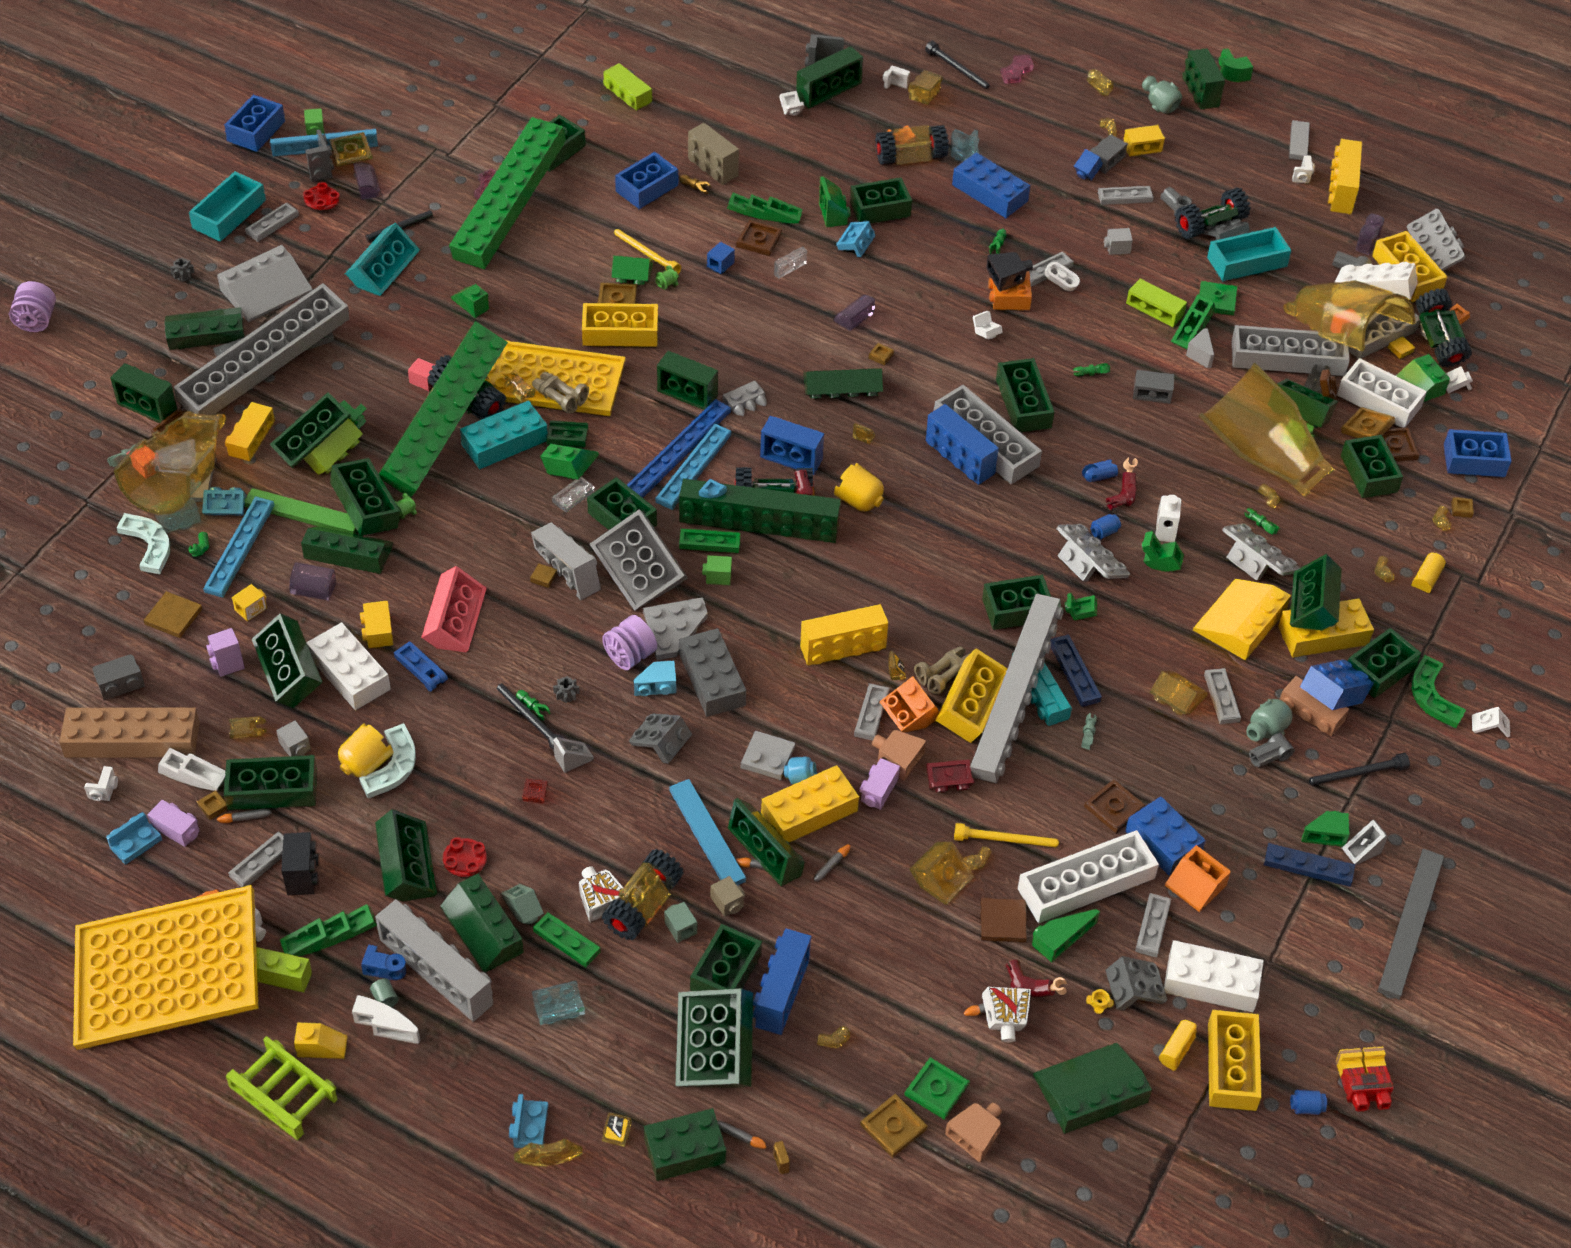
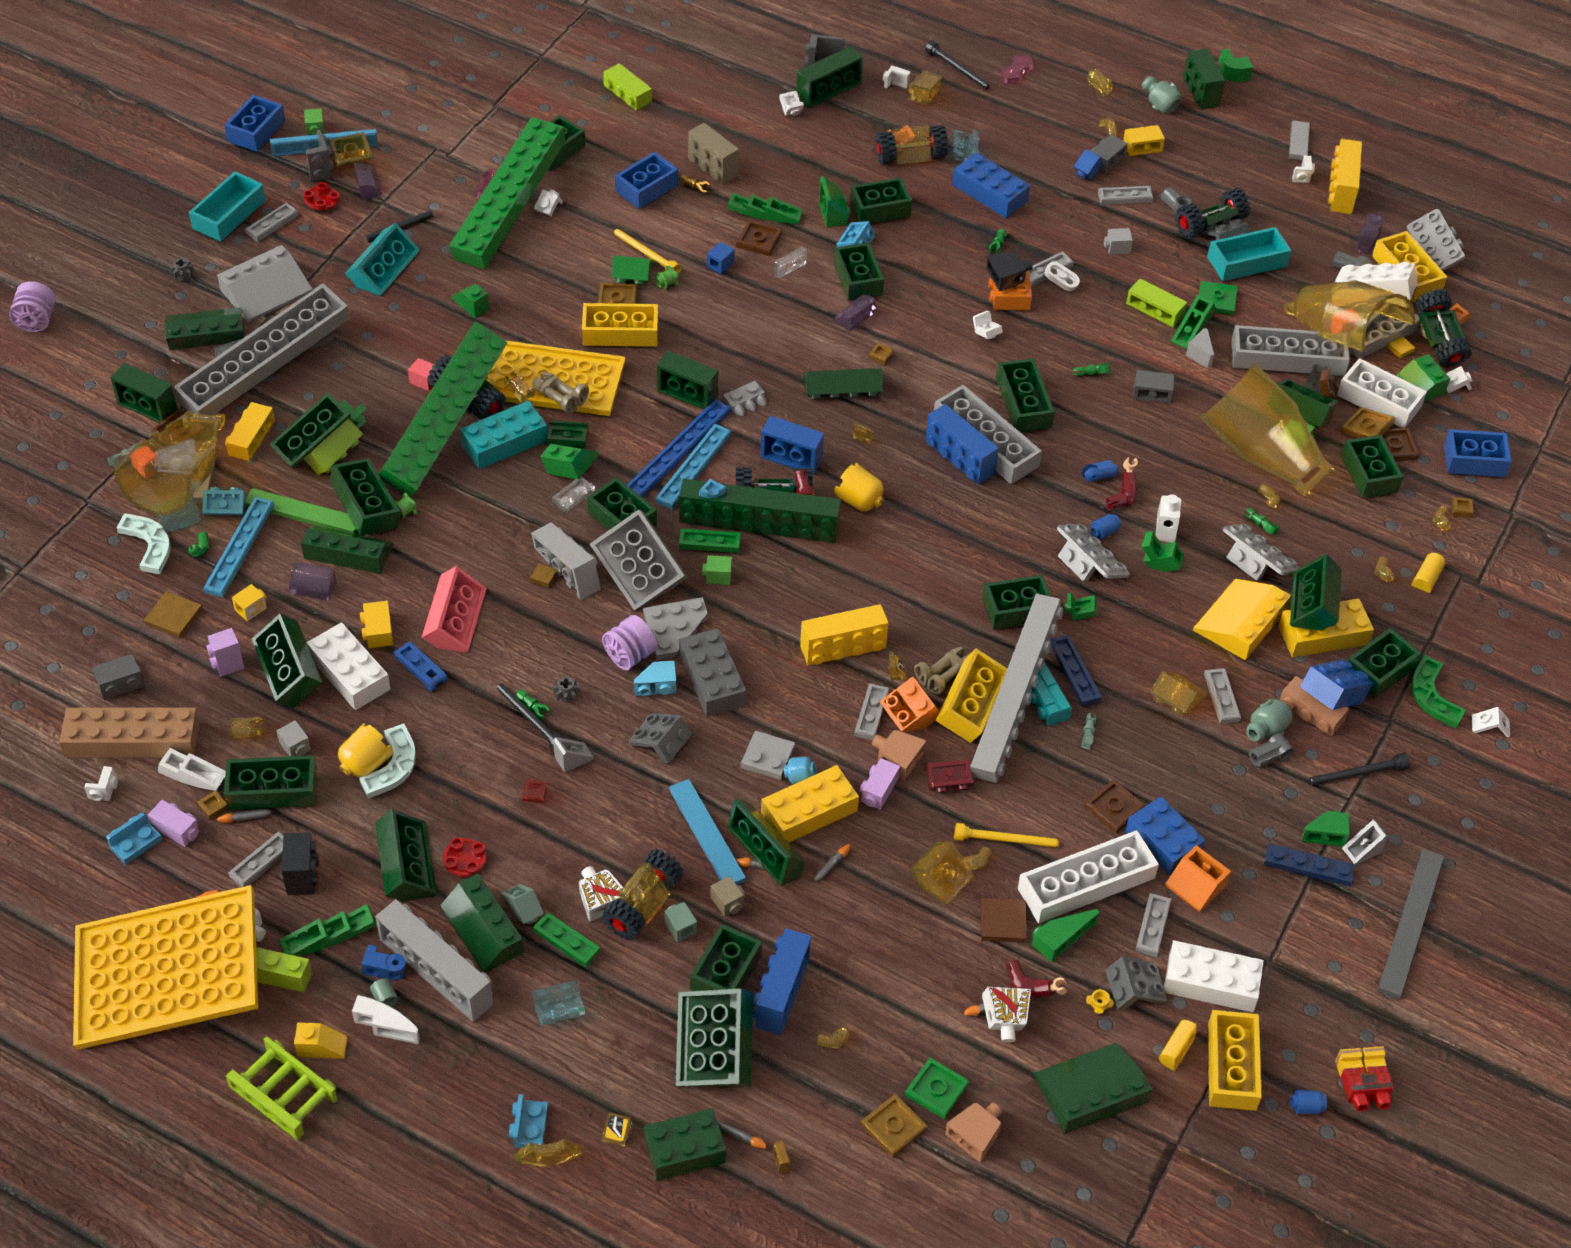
none -> white bracket [534,189,563,217]
none -> dark green brick [834,242,884,301]

